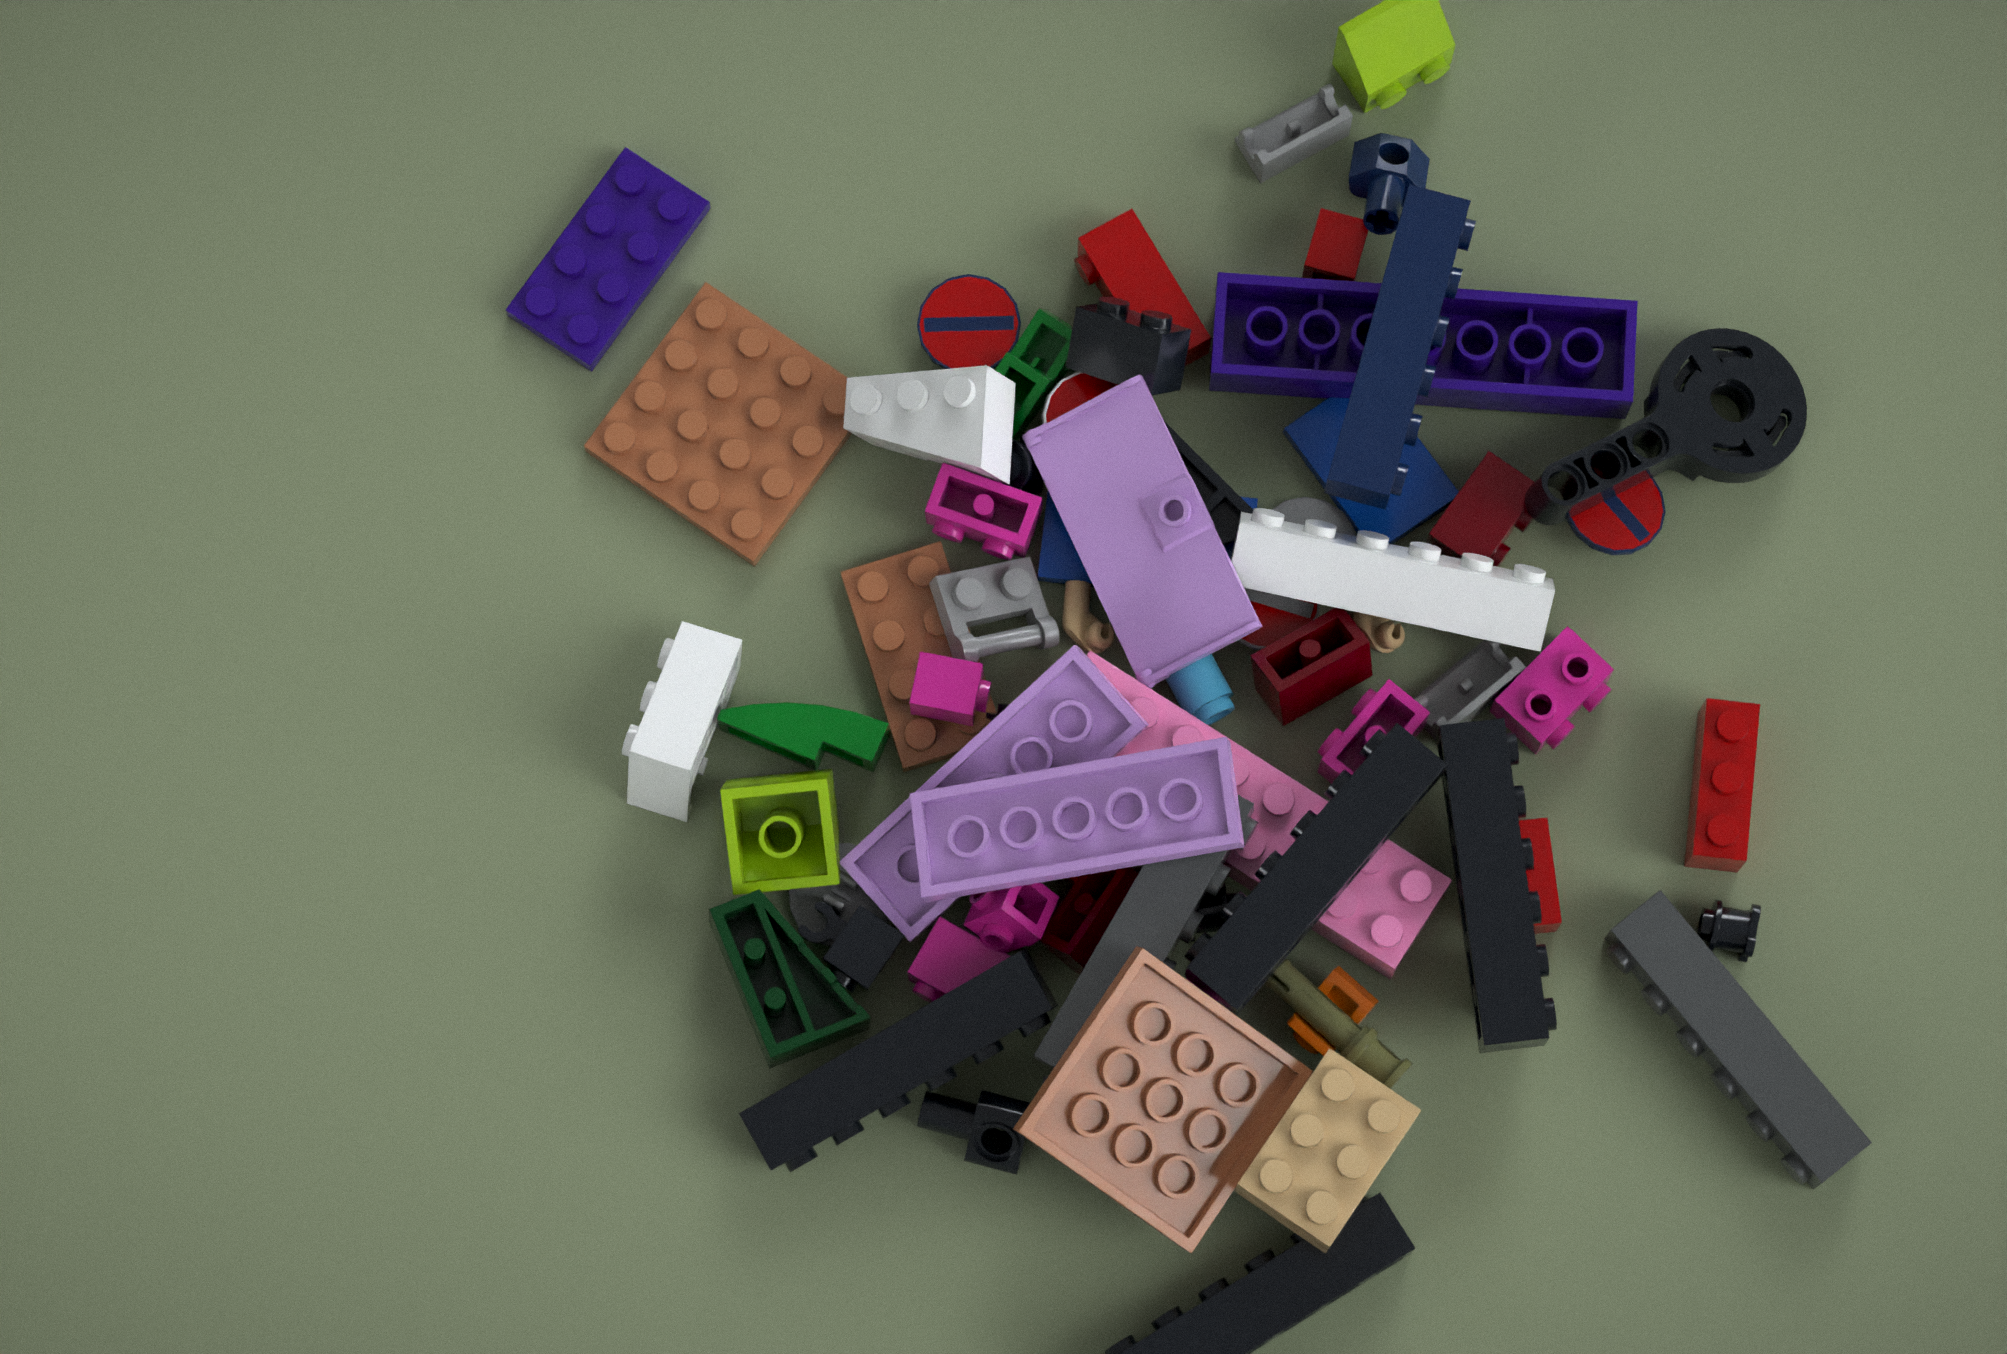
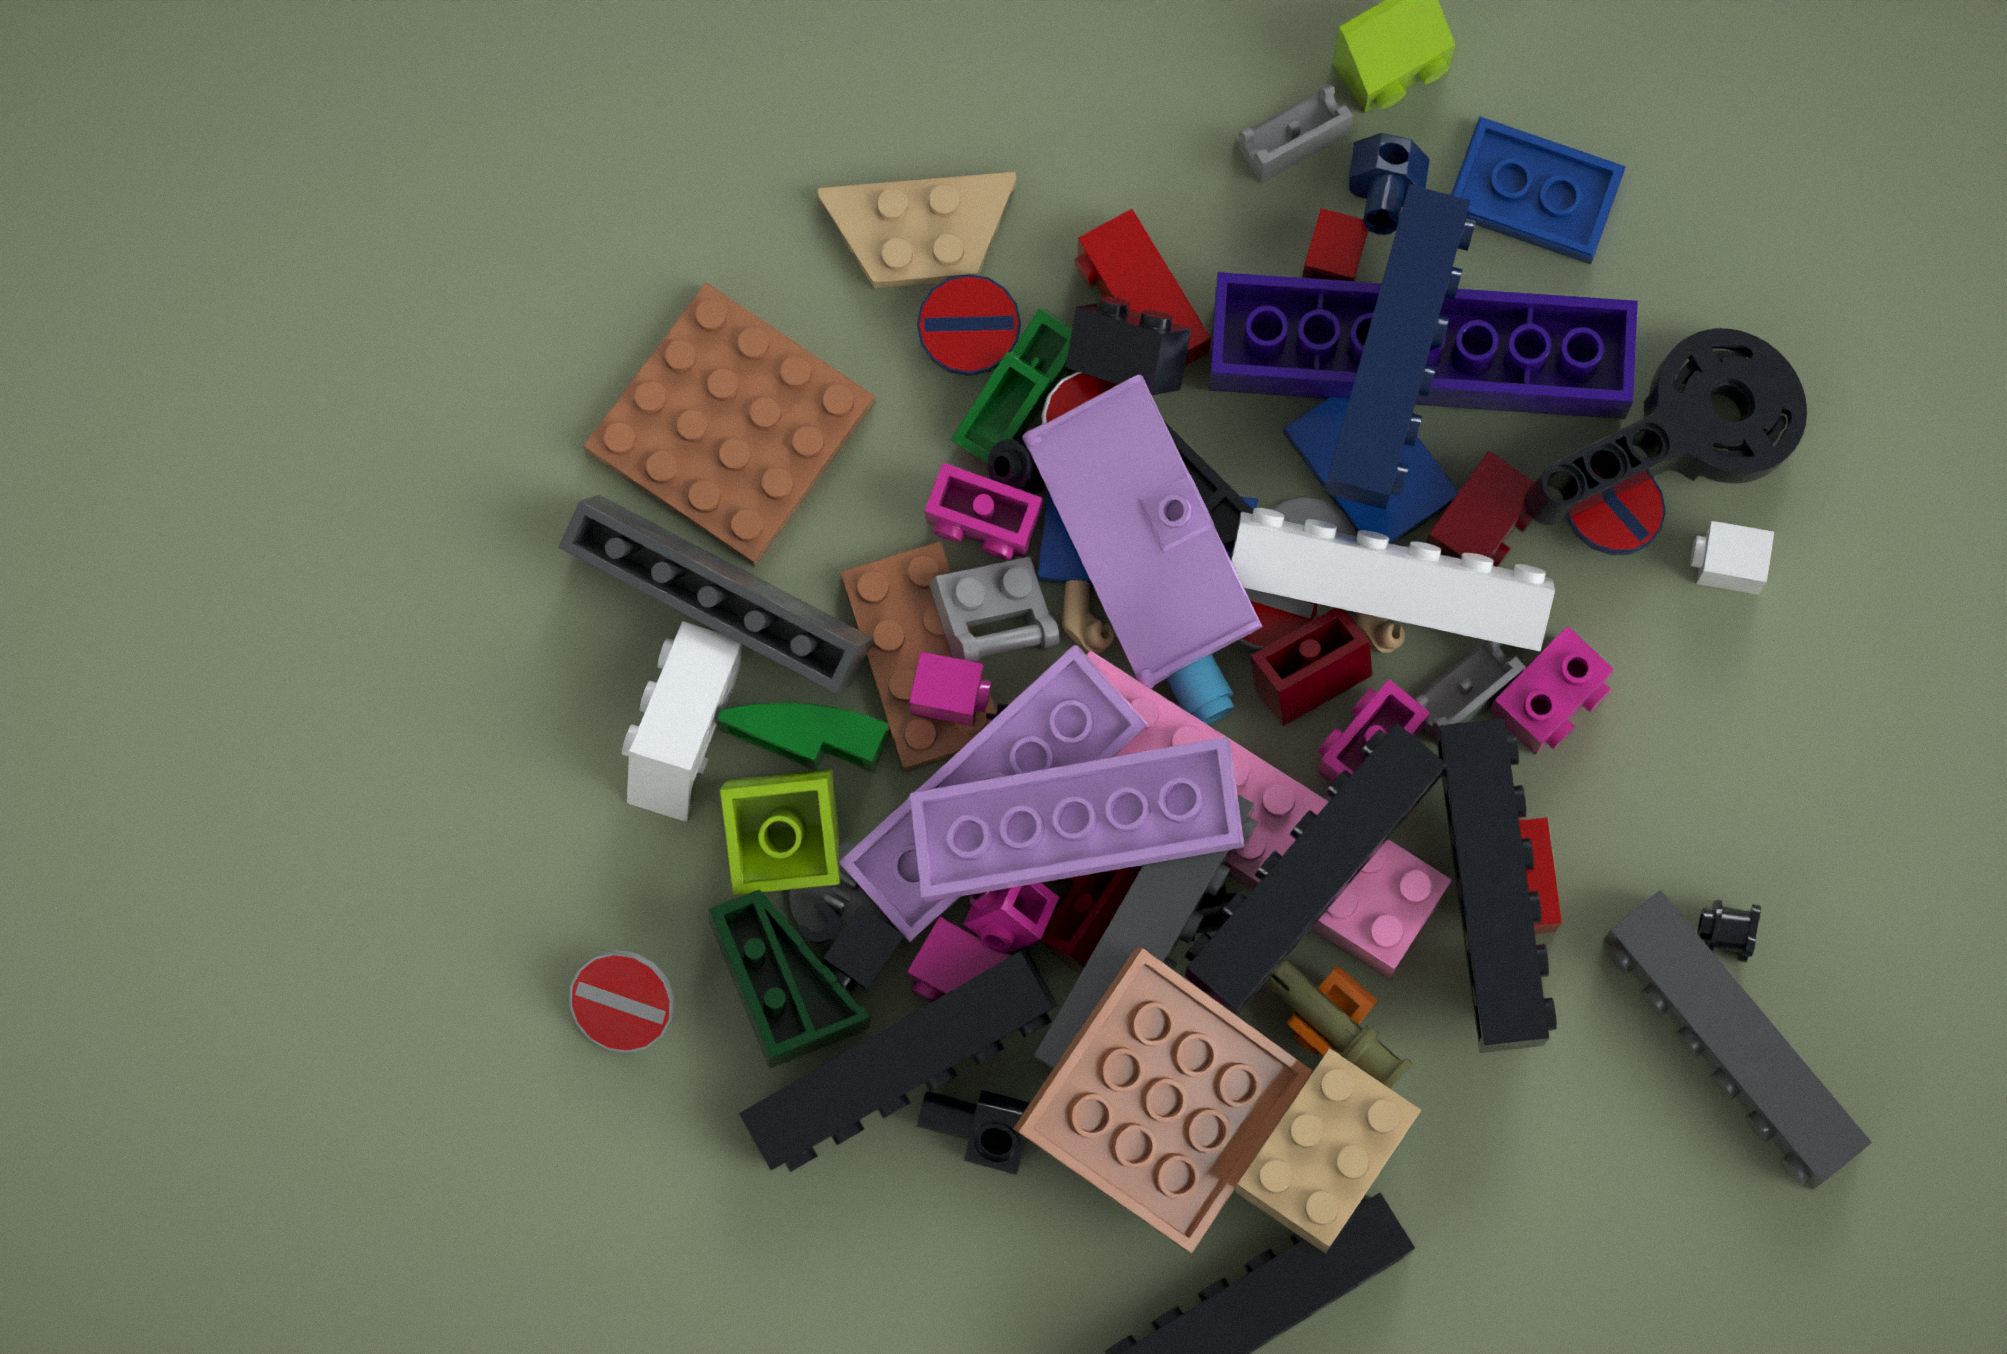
dark purple plate [505,147,711,372] -> none
white wedge [843,365,1016,485] -> none
red brick [1684,698,1760,873] -> none
none -> dark grey brick [558,495,874,693]
none -> red piece [569,950,674,1053]
none -> tan wing [818,172,1016,289]
none -> blue tile [1451,116,1626,264]
none -> white brick [1690,521,1774,595]

